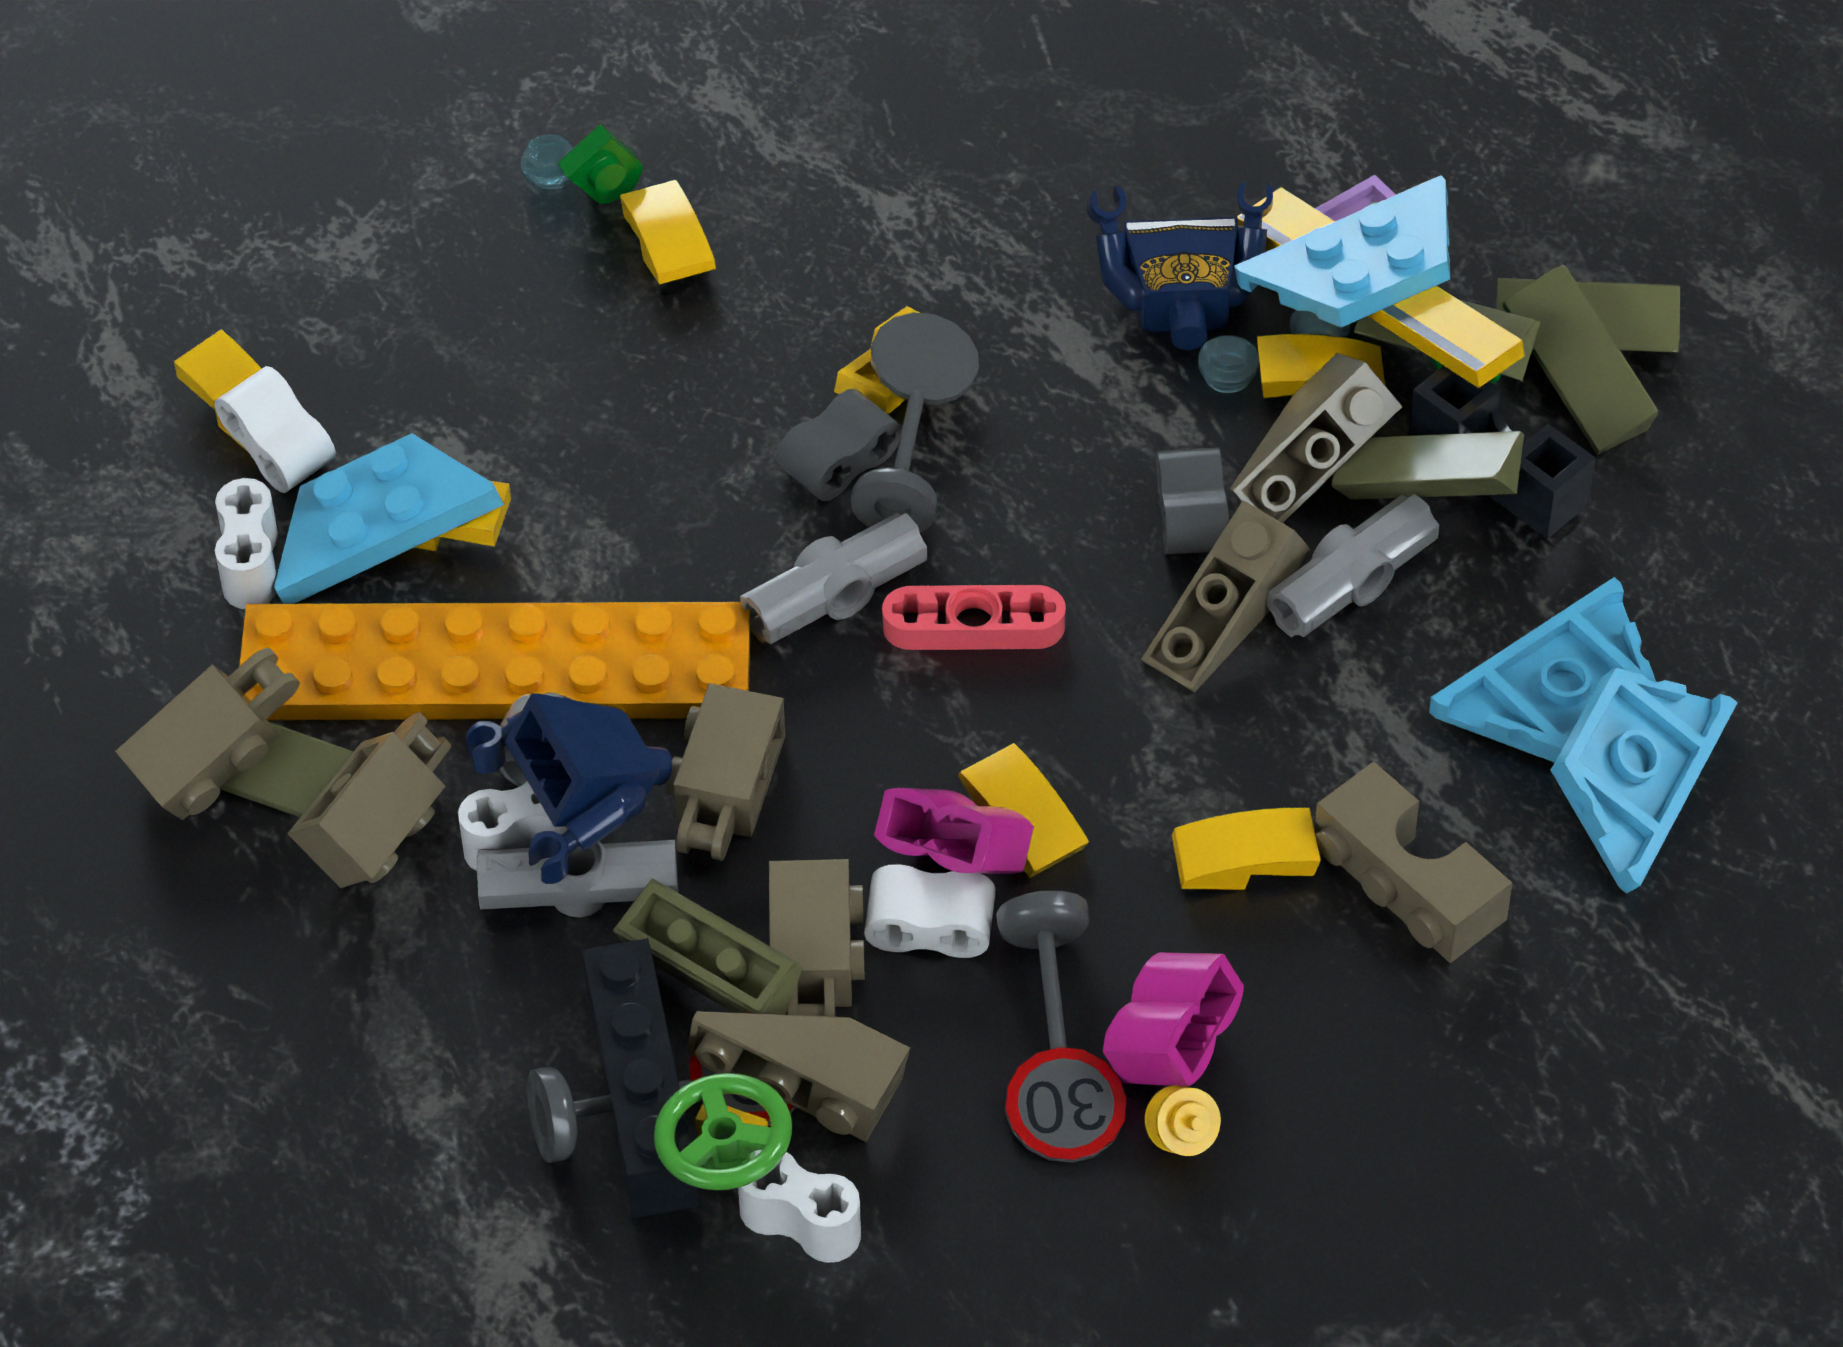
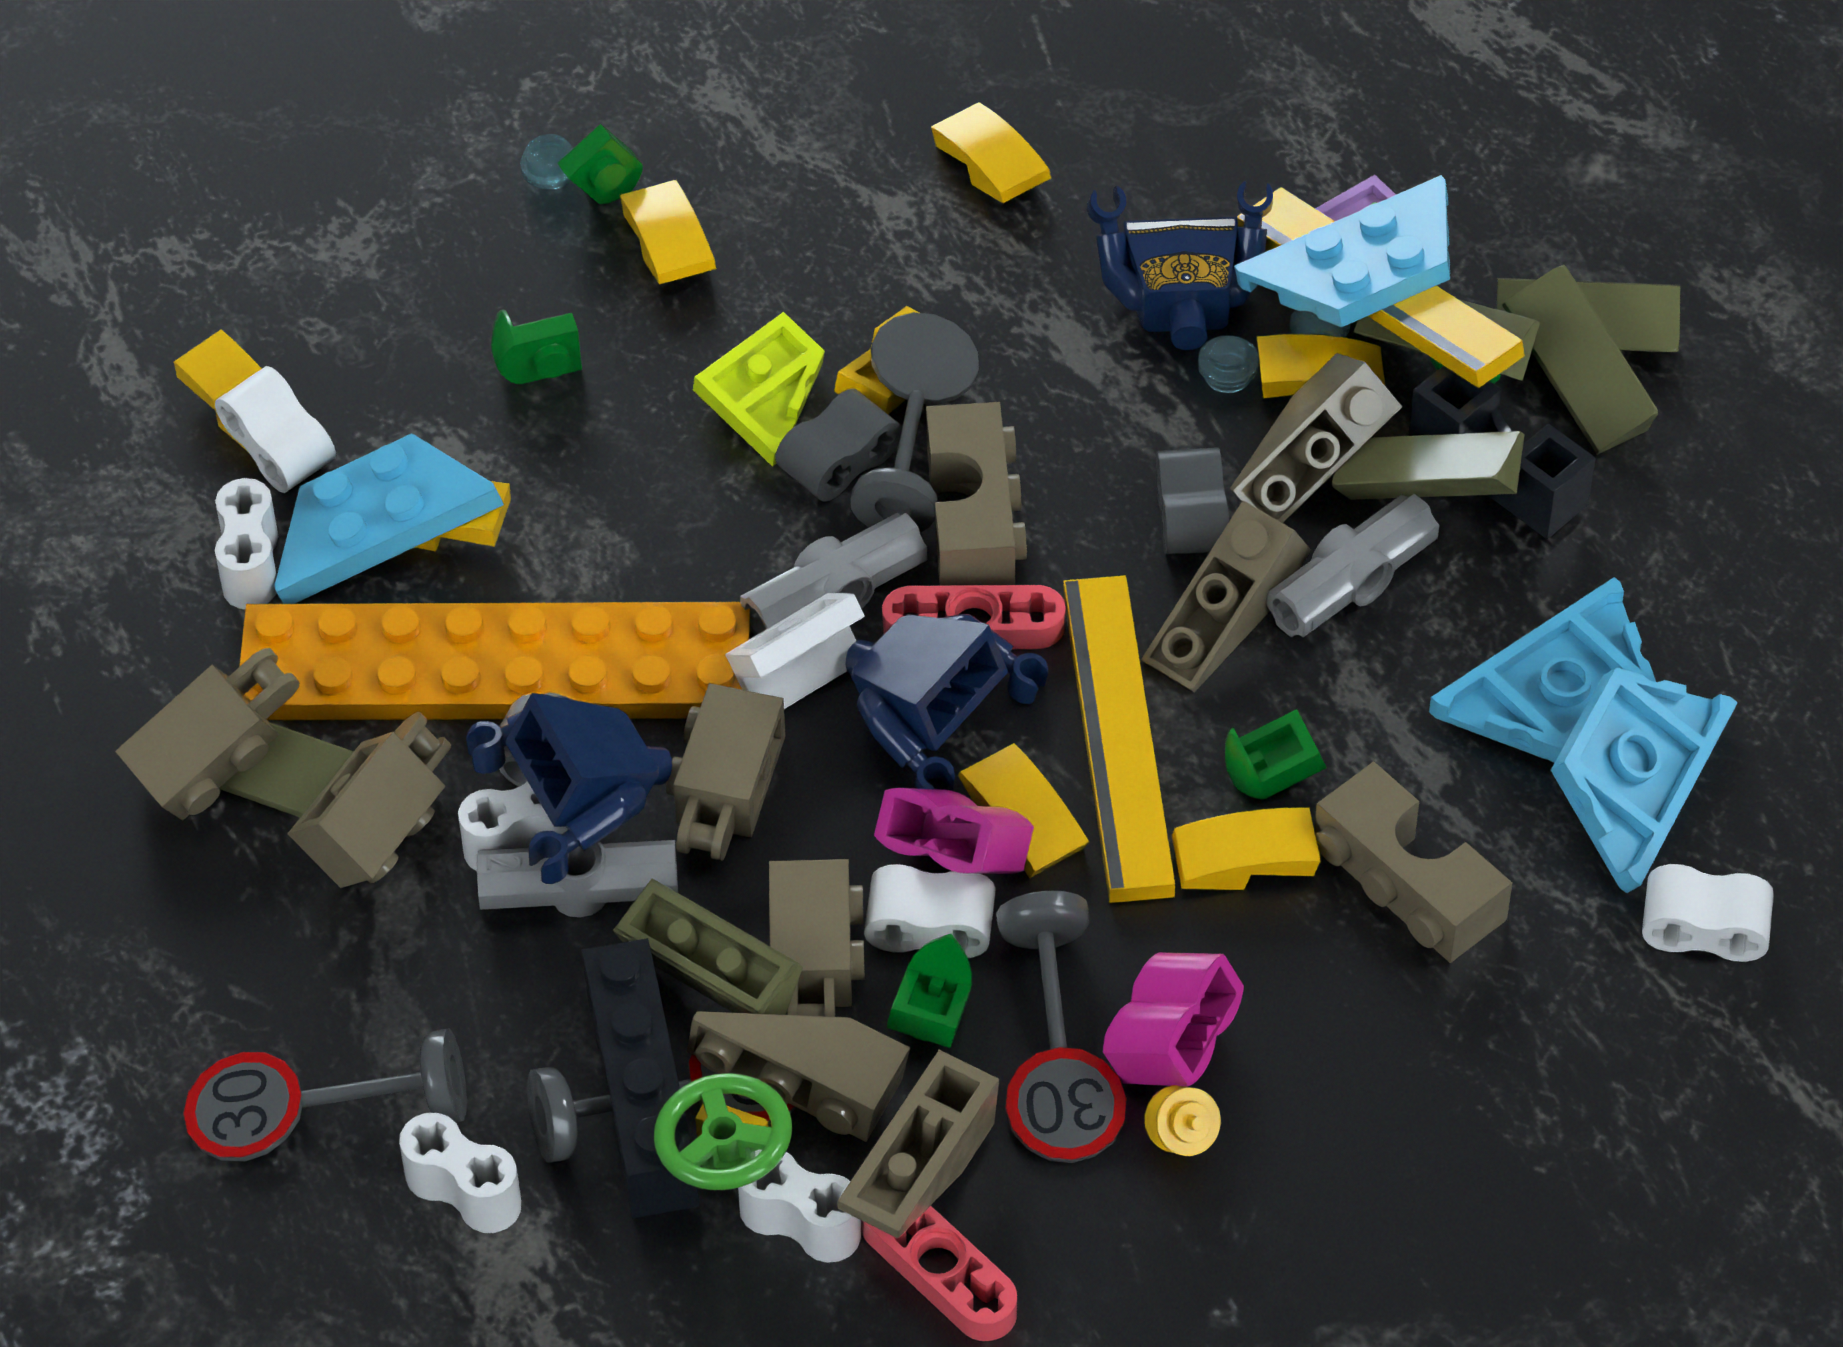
none -> dark grey piece [183,1028,467,1162]
none -> white axle [399,1113,521,1233]
none -> green plate [491,309,582,384]
none -> neon yellow wing [693,312,825,467]
none -> white panel [725,593,865,709]
none -> dark tan slope [837,1050,999,1238]
none -> dark blue torso [845,614,1048,791]
none -> coral beam [861,1206,1017,1341]
none -> green plate [886,934,972,1048]
none -> dark tan arch [926,402,1027,586]
none -> yellow slope [931,102,1051,203]
none -> yellow tile [1063,575,1175,903]
none -> green plate [1225,709,1327,799]
none -> white axle [1642,864,1774,962]

